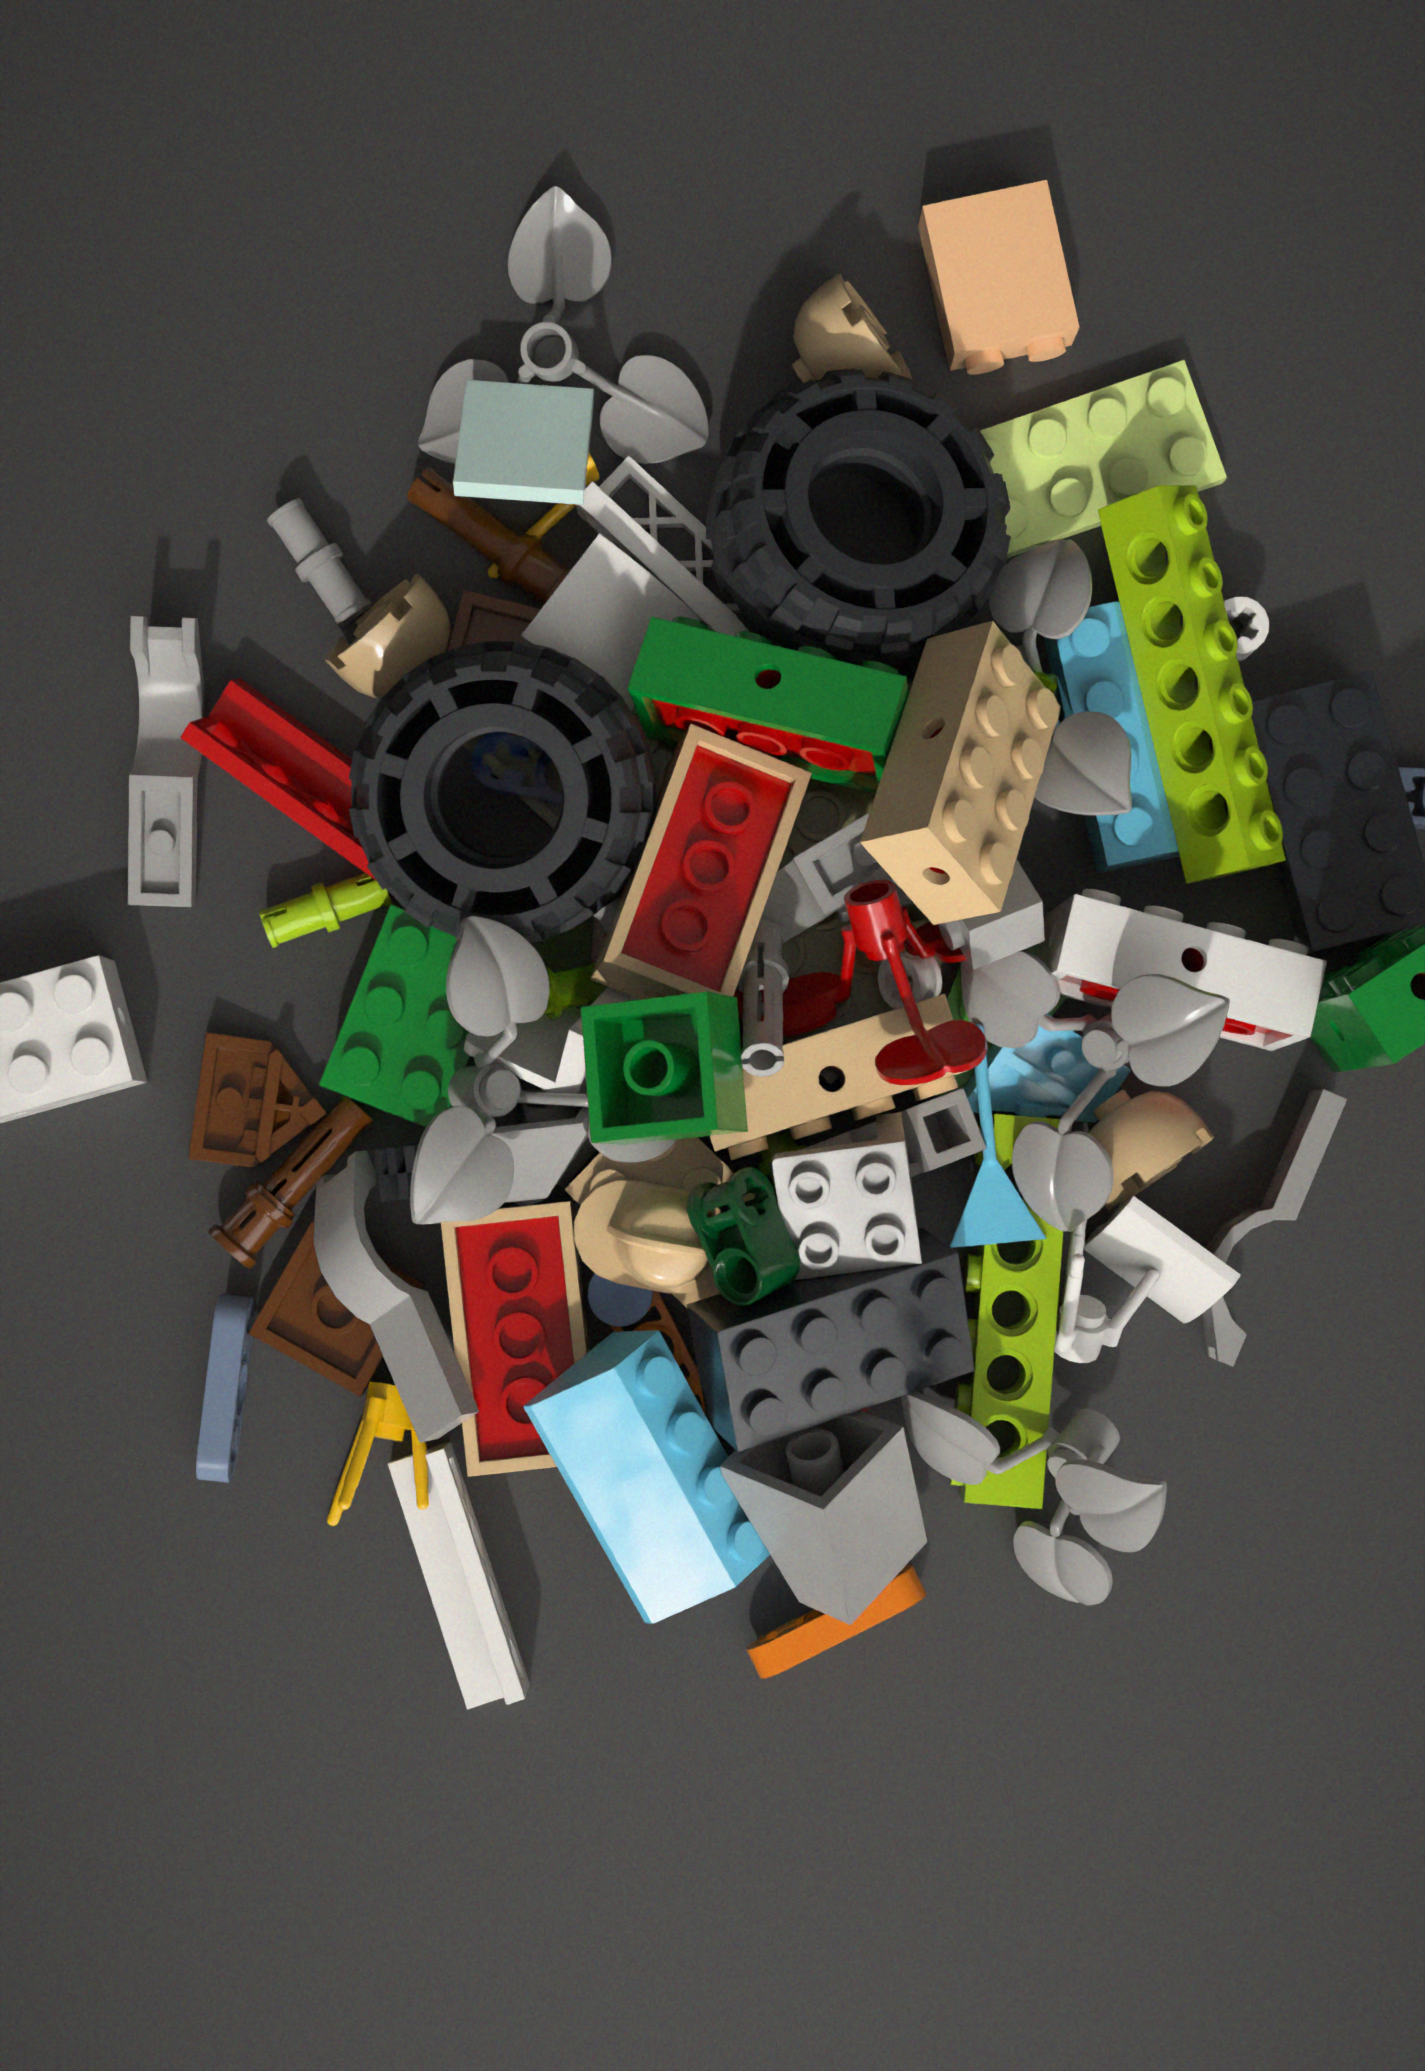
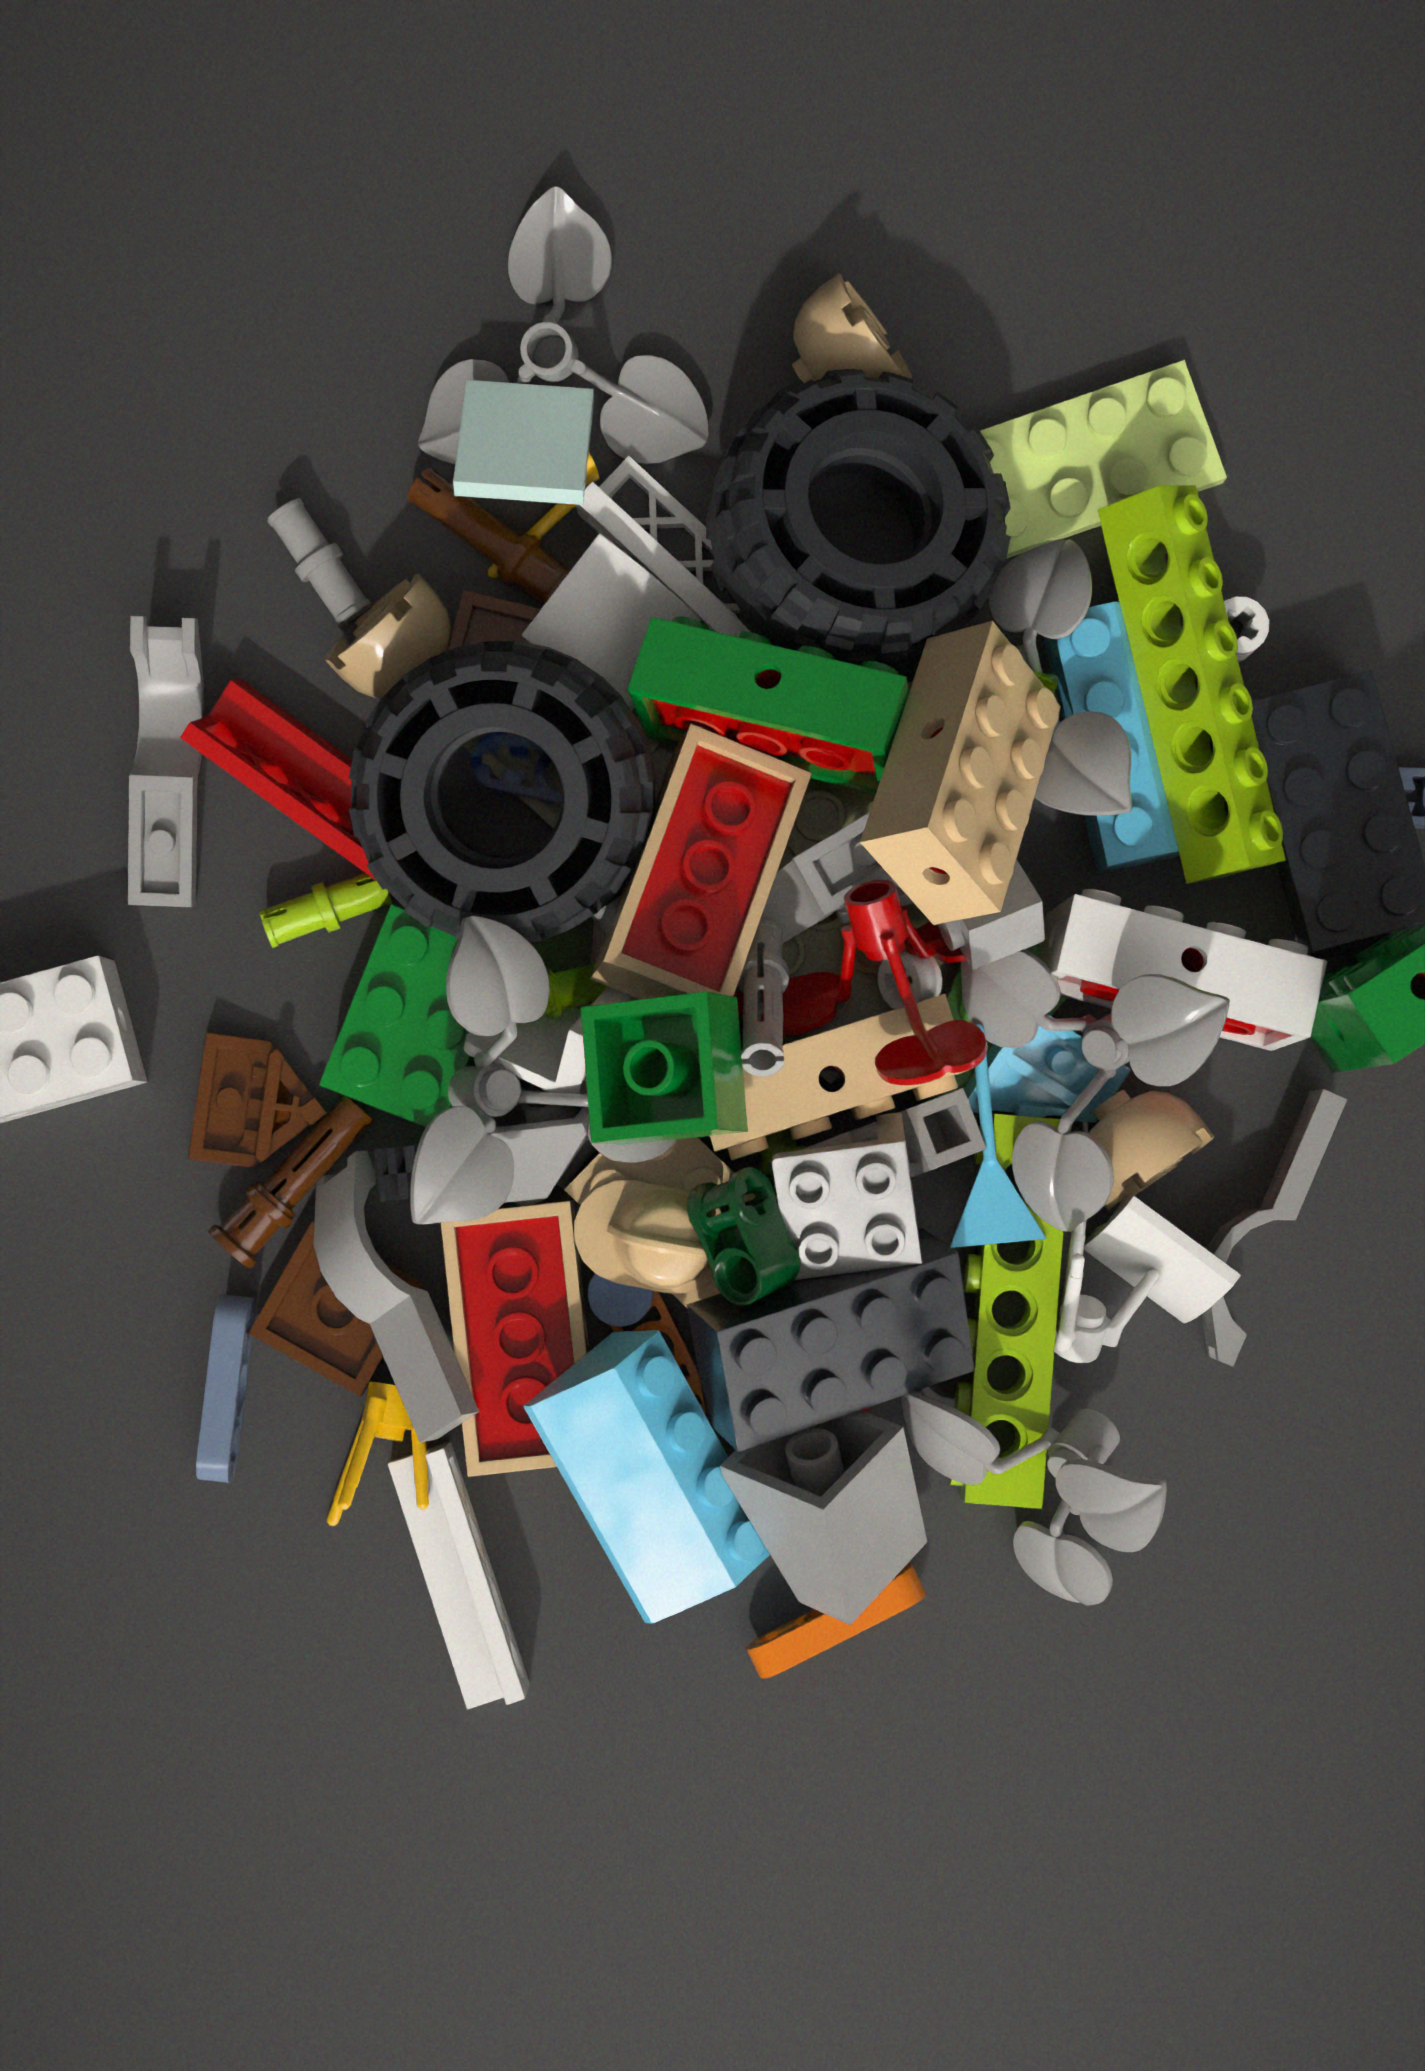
light nougat brick [918,180,1080,375] -> none

